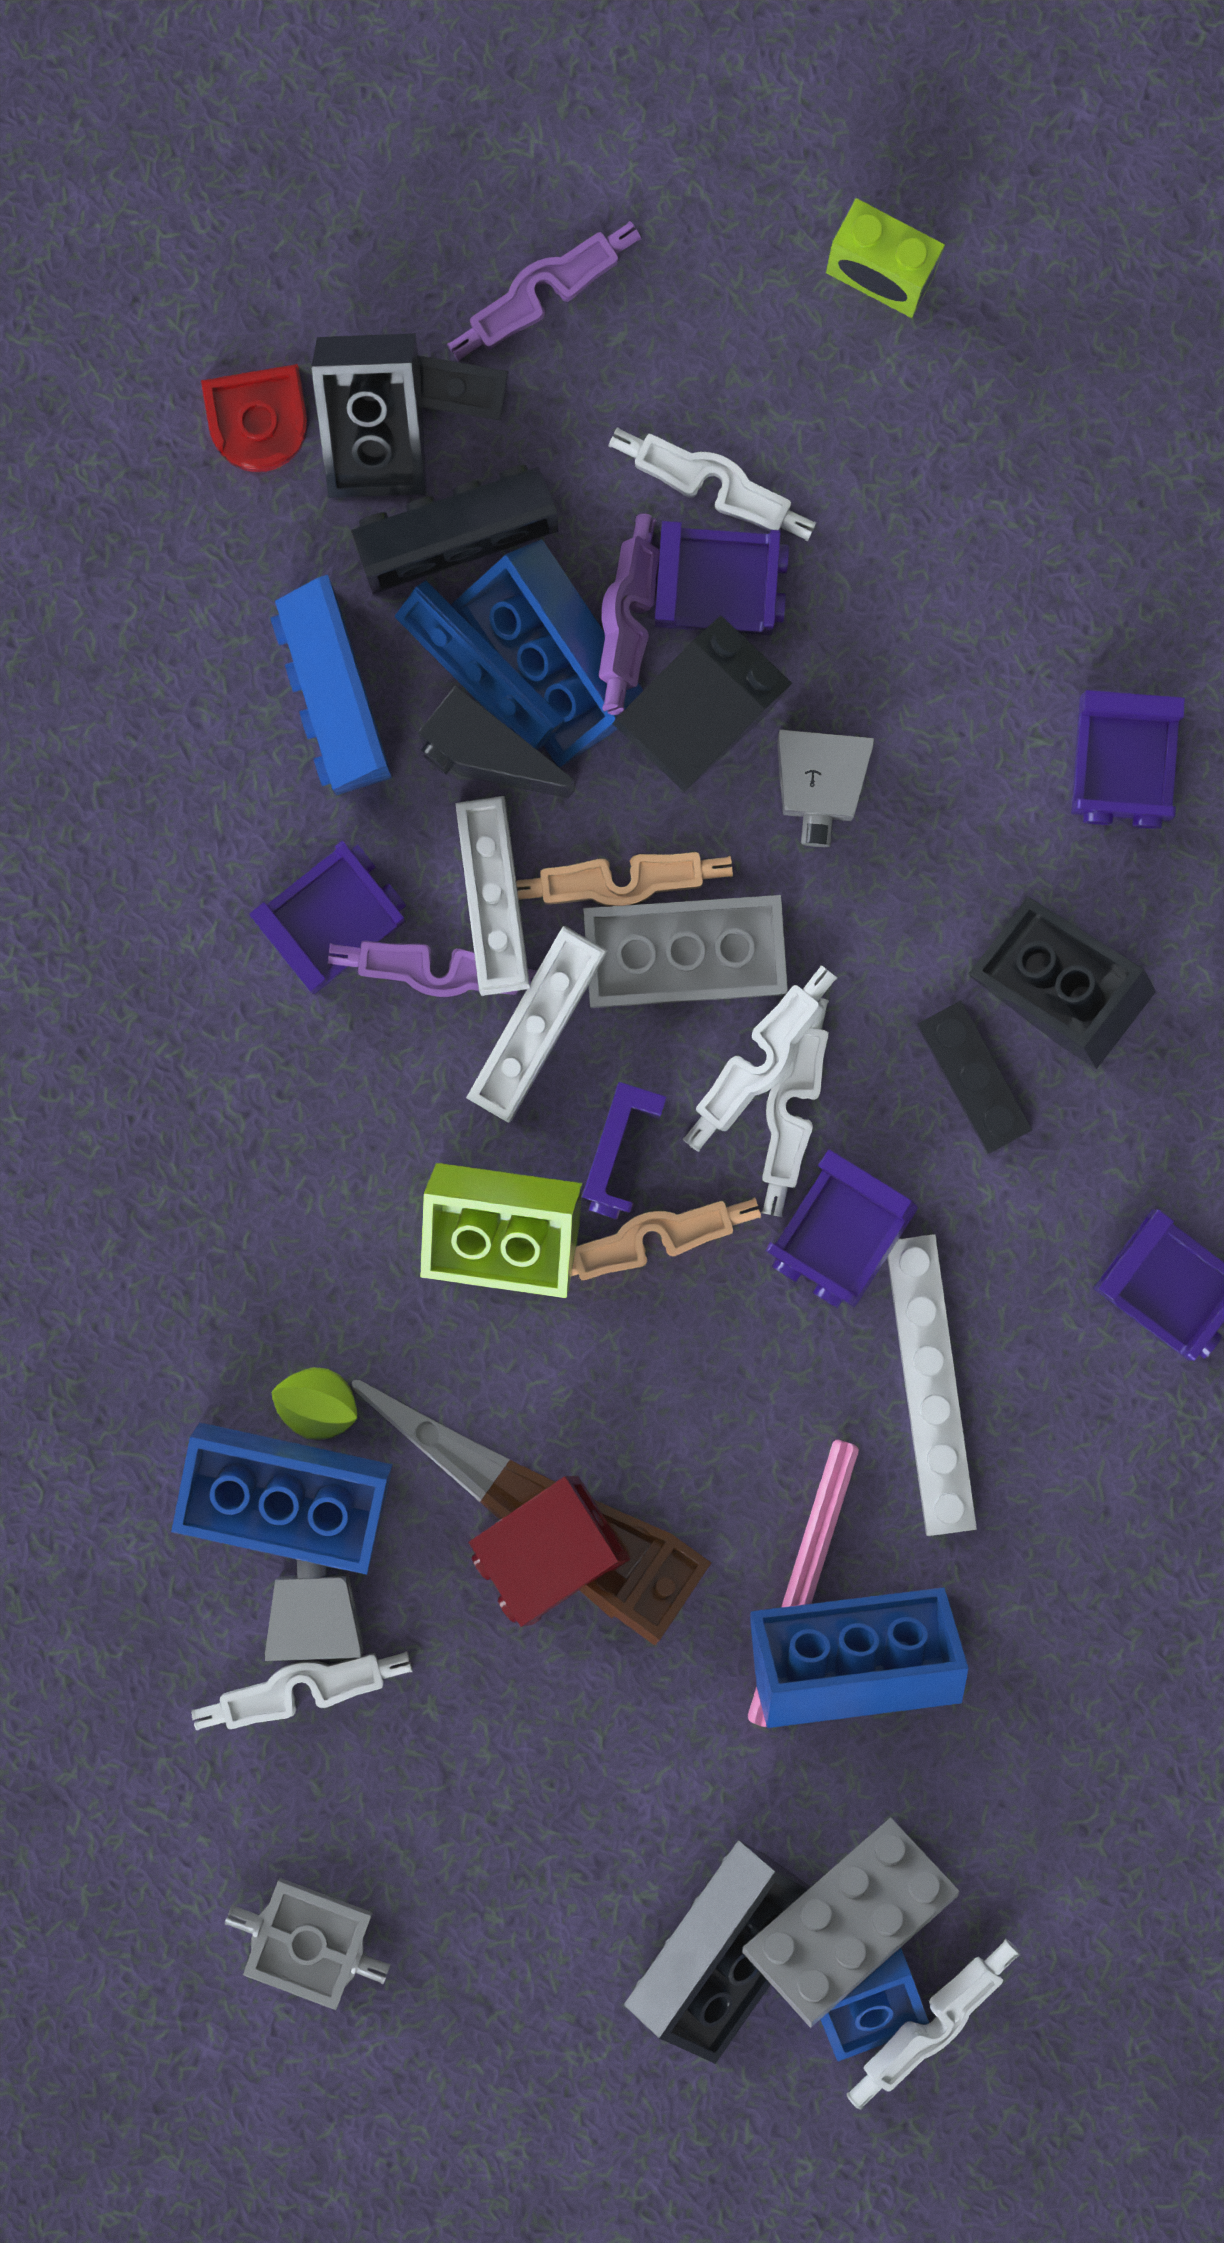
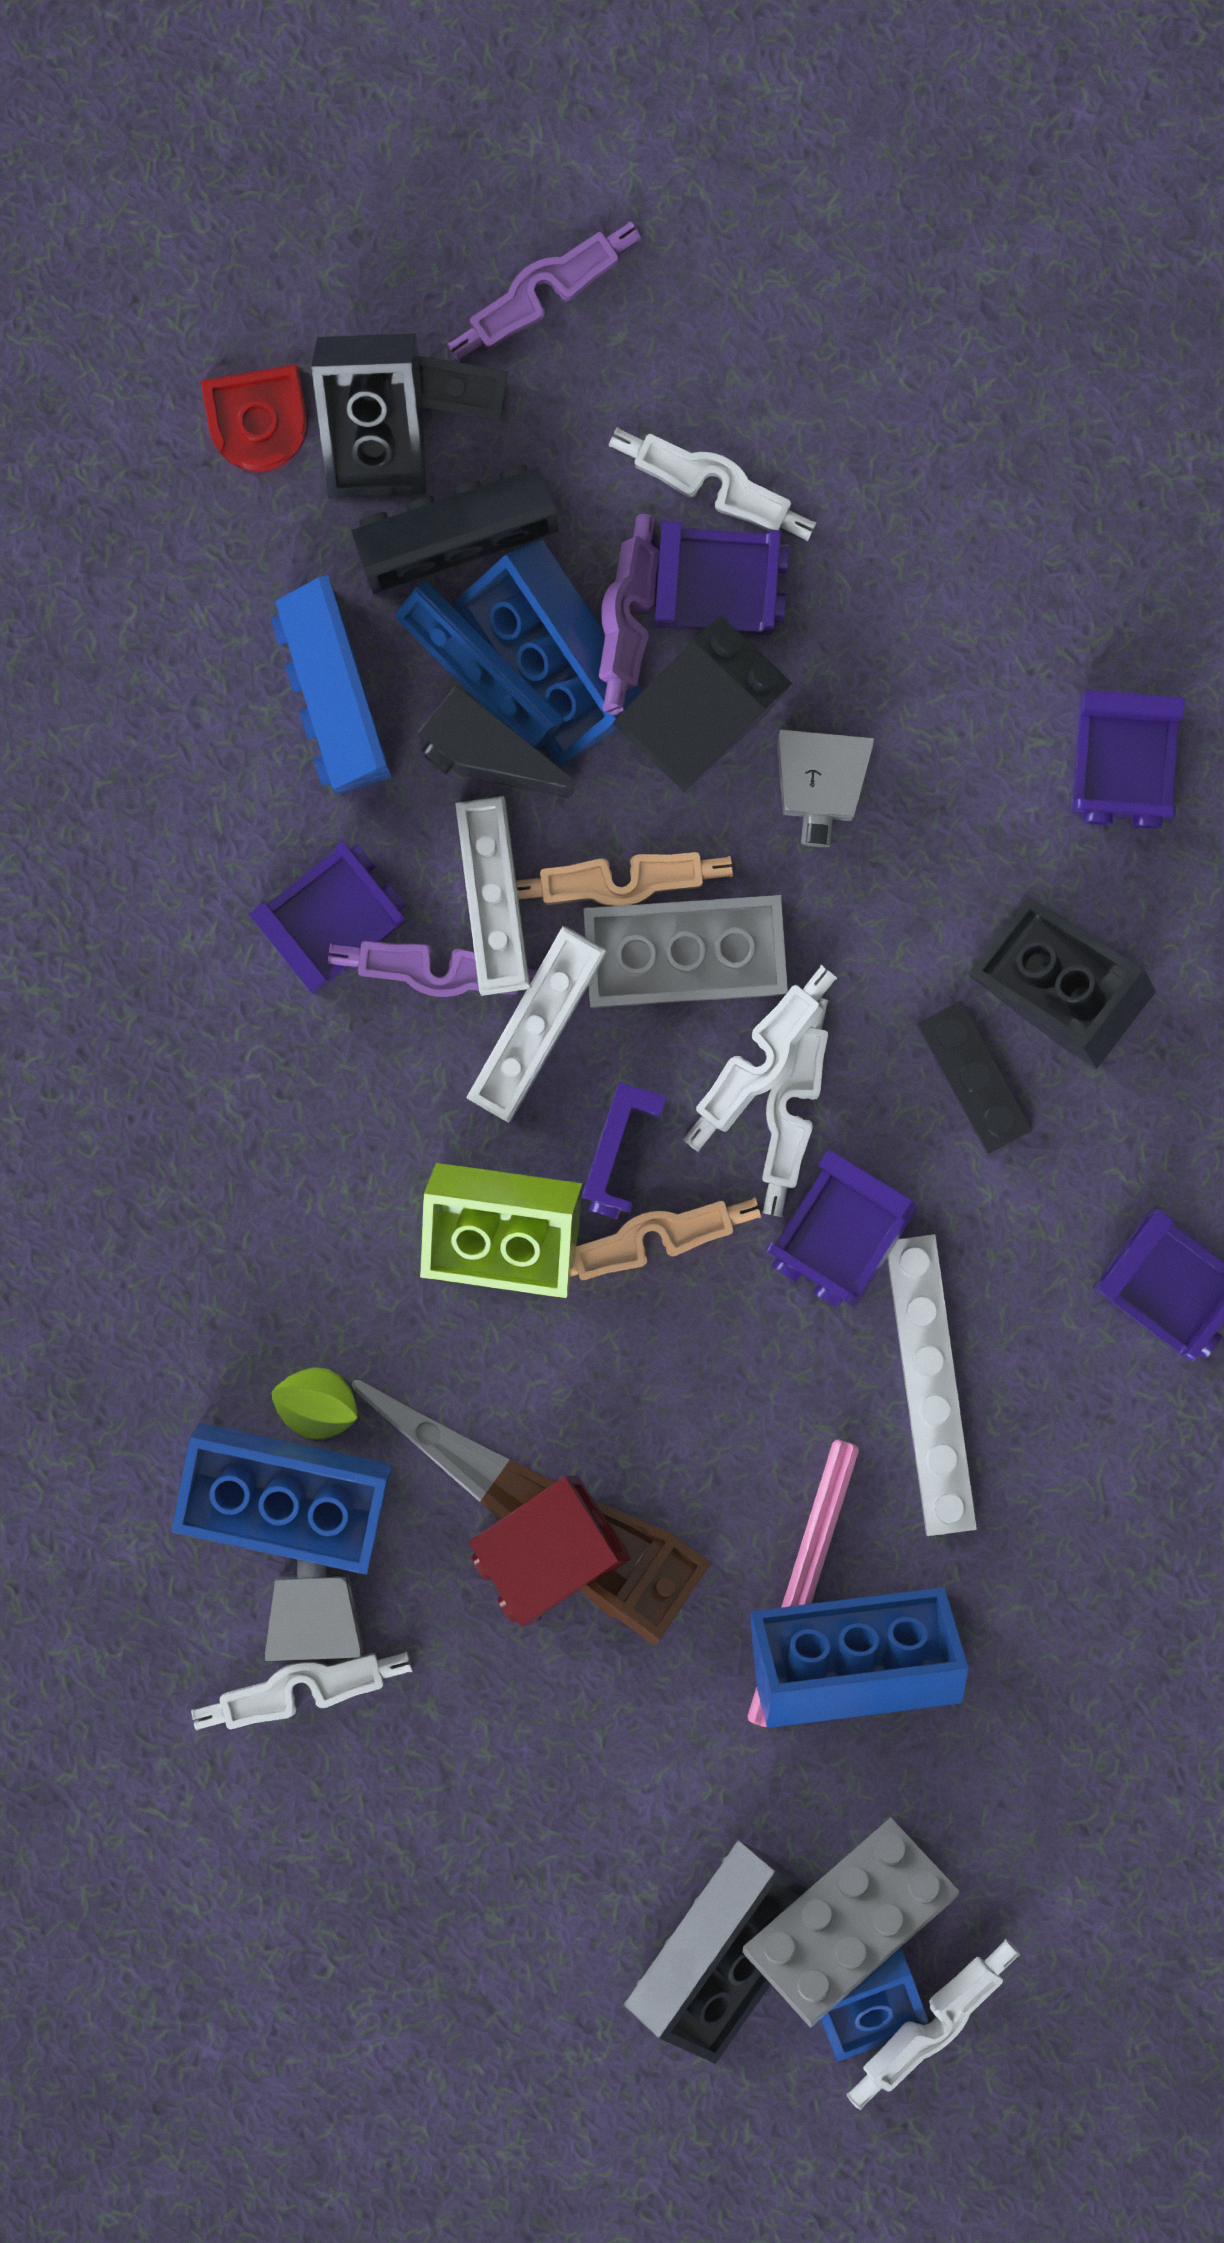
light grey plate [225,1878,391,2010] -> none
lime brick [826,198,945,318] -> none

